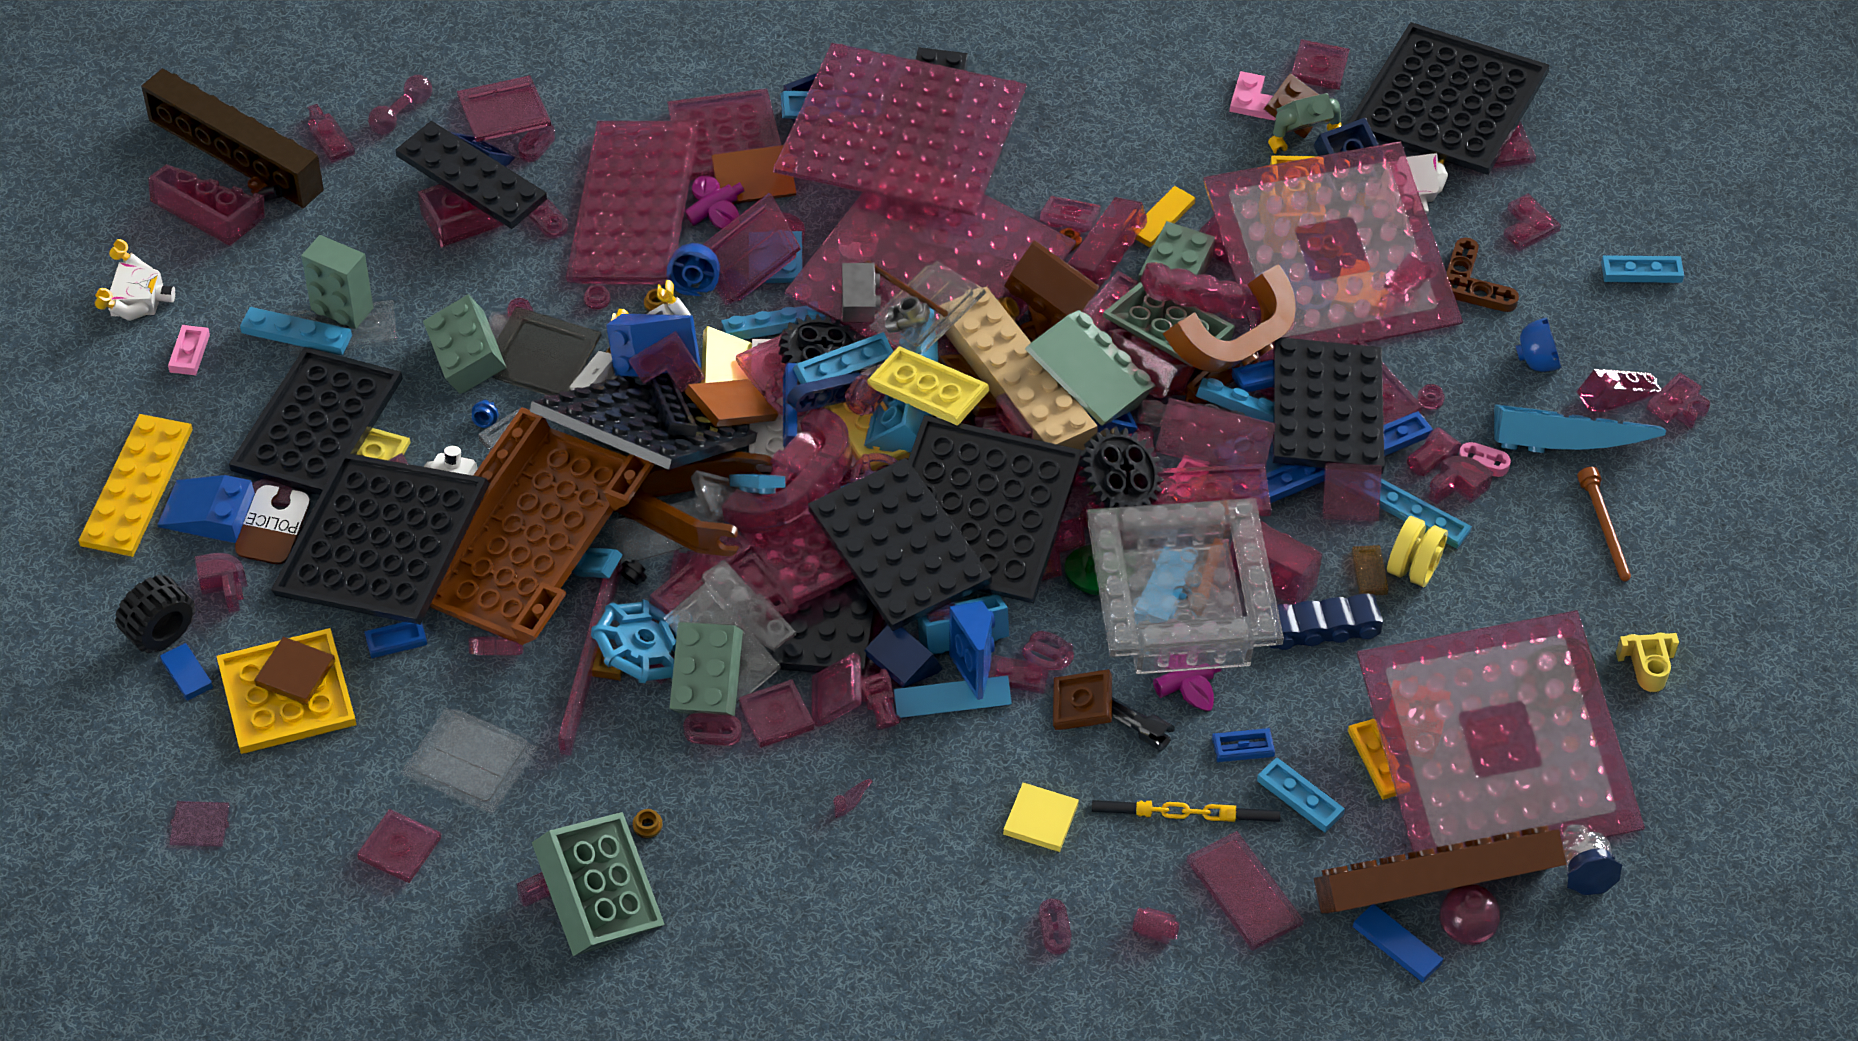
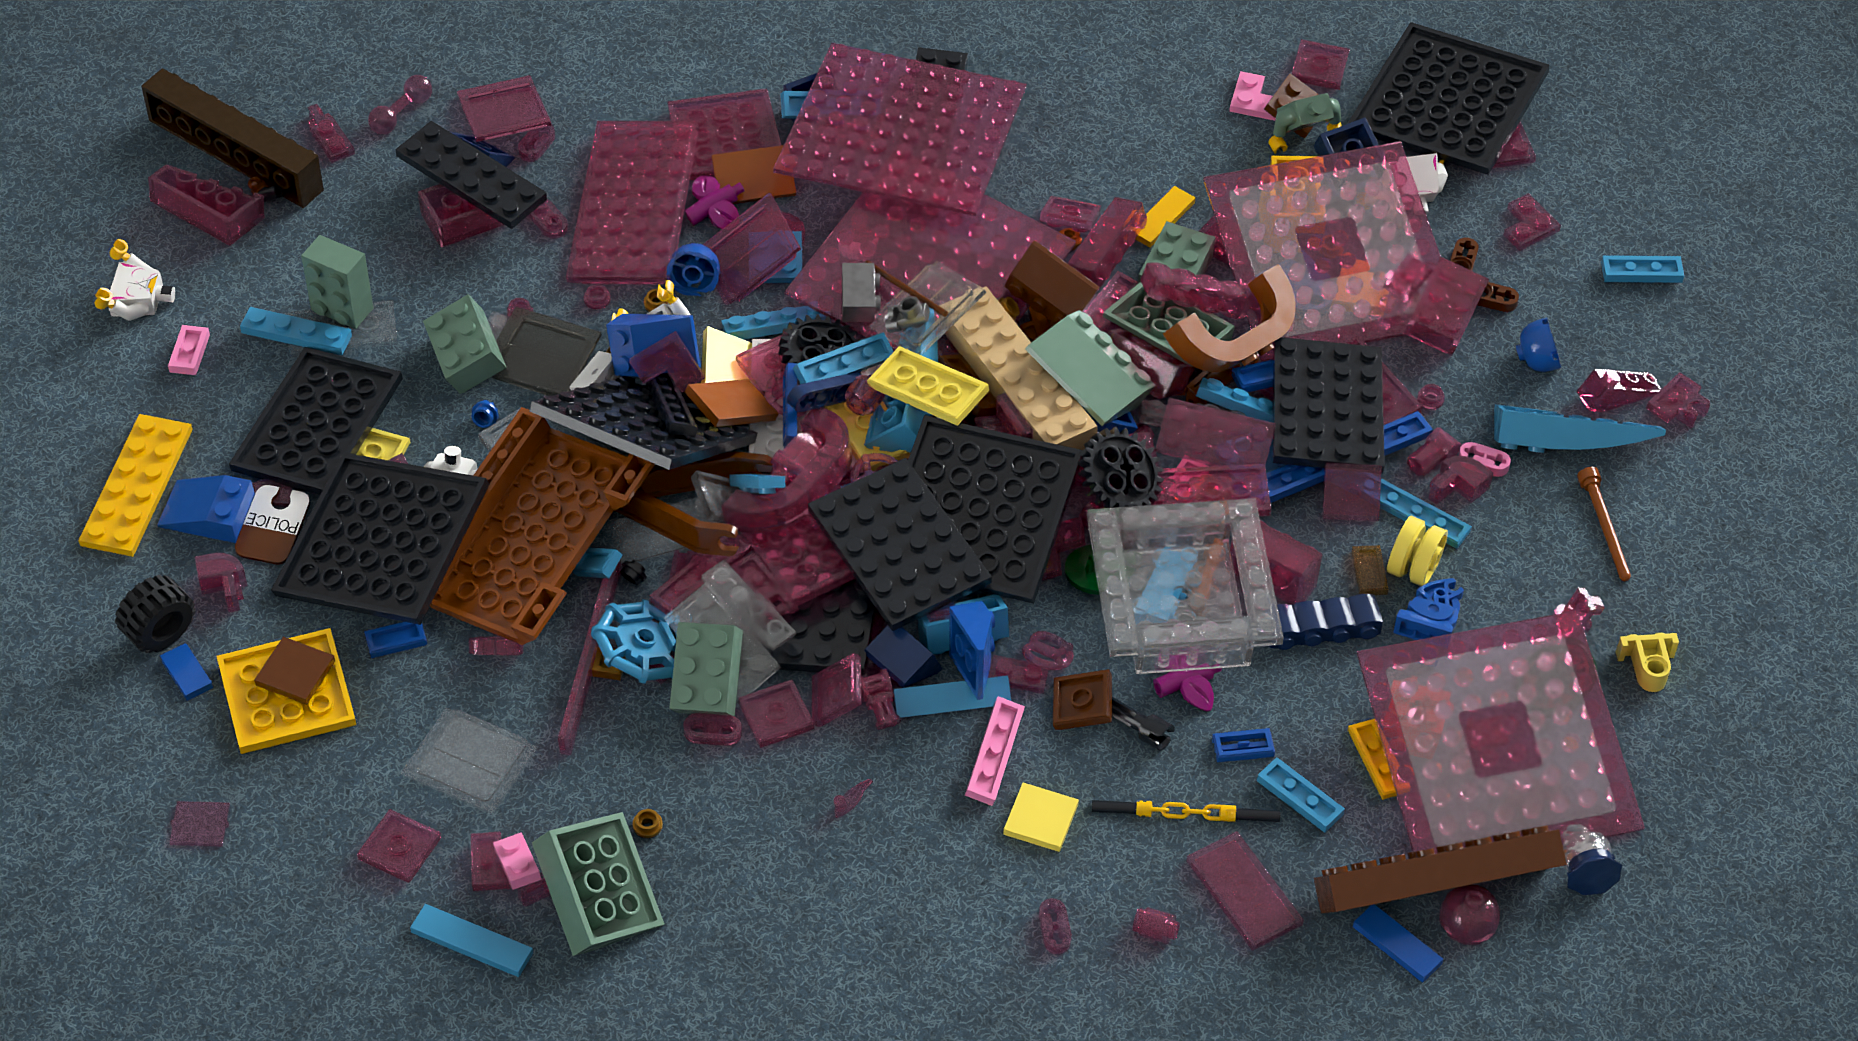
none -> dark azure tile [410,904,533,977]
none -> clear pink plate [471,832,534,891]
none -> bright pink plate [493,832,541,890]
none -> bright pink plate [965,696,1025,806]
none -> blue piece [1393,578,1464,650]
none -> clear pink brick [1404,257,1489,355]
none -> clear pink hips [1553,588,1605,639]

